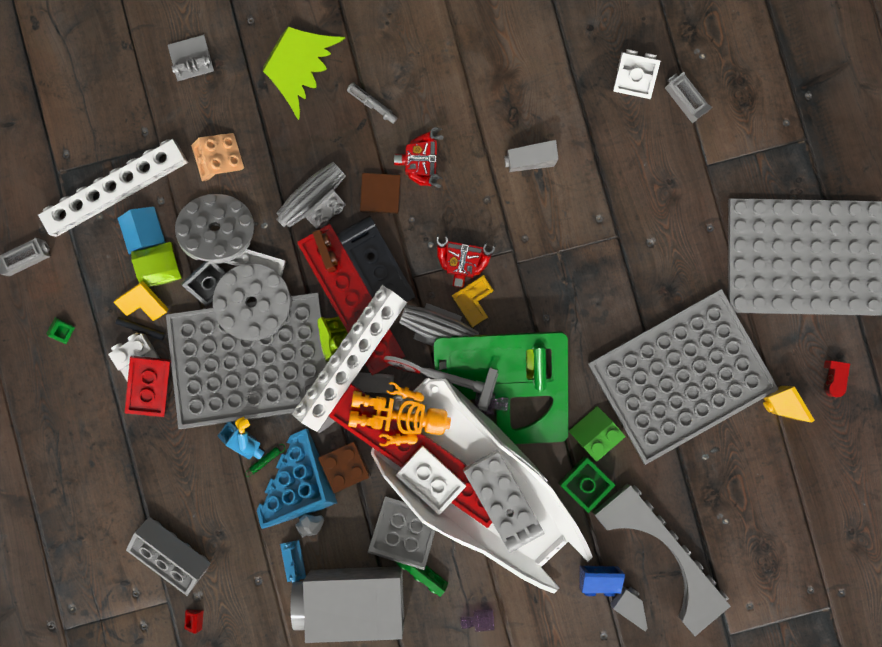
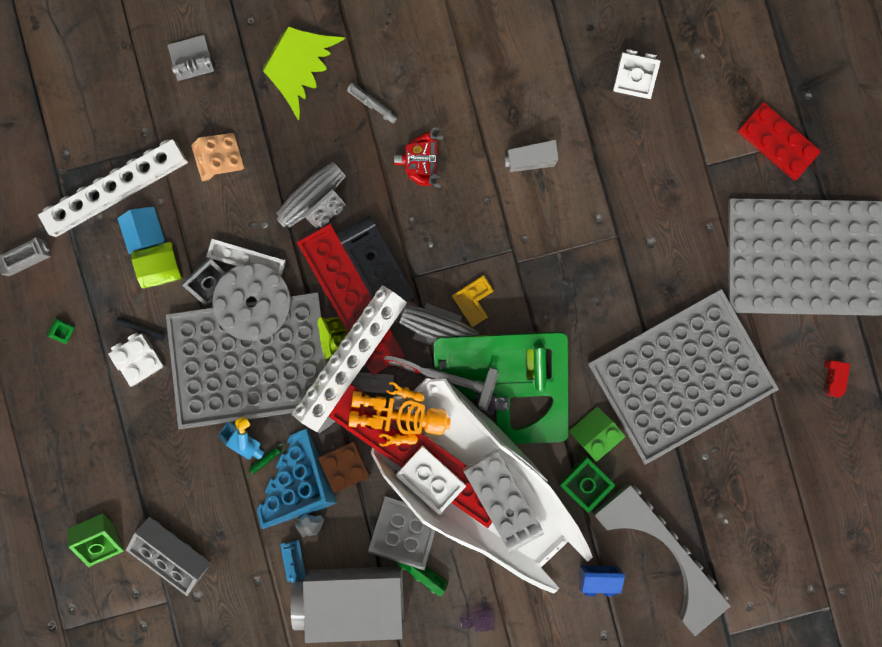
yellow tile [114,281,169,321] -> none
red plate [125,356,171,417] -> none
light grey plate [175,194,254,264] -> none
red slope [184,609,204,634] -> none
reddish brown plate [312,229,339,272] -> none
reddish brown tile [360,173,401,214] -> none
torso [436,233,496,288] -> none
light grey slope [610,586,648,631] -> none
light grey window [665,72,713,124] -> none
yellow slope [763,386,815,422] -> none
none -> bright green slope [67,513,124,567]
none -> red plate [737,102,821,181]

